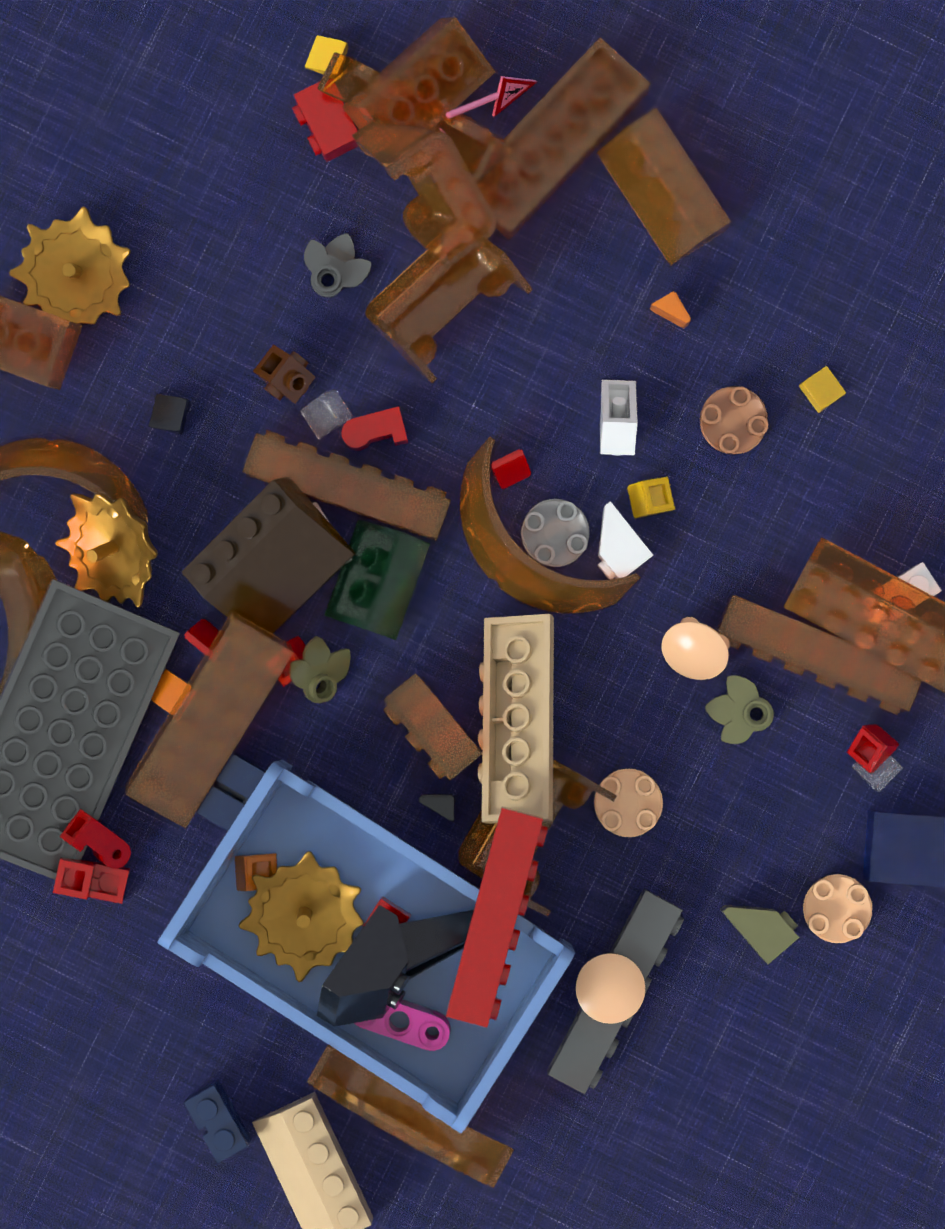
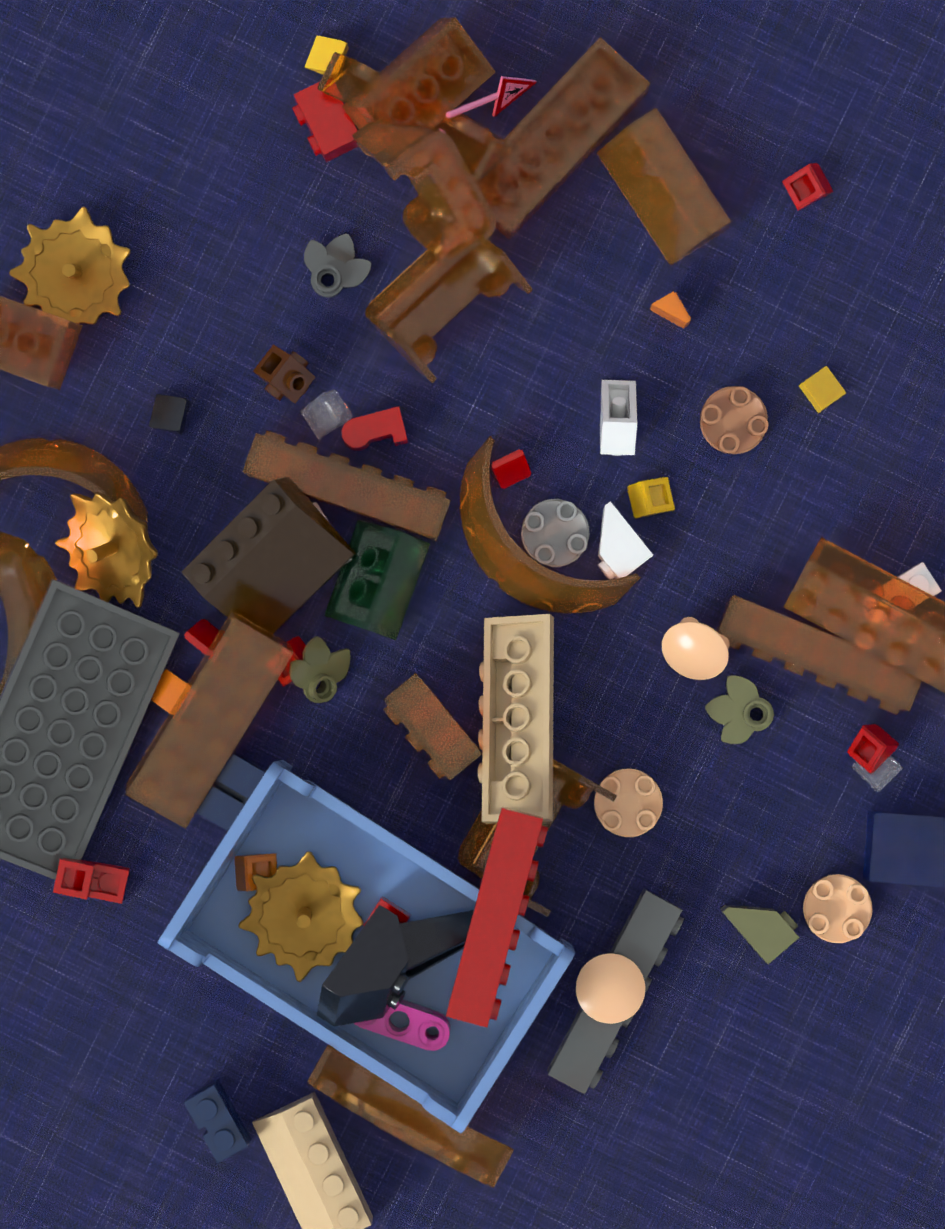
red leg [59,809,131,869] -> none
black slope [419,794,454,822] -> none
none -> red slope [782,163,833,211]

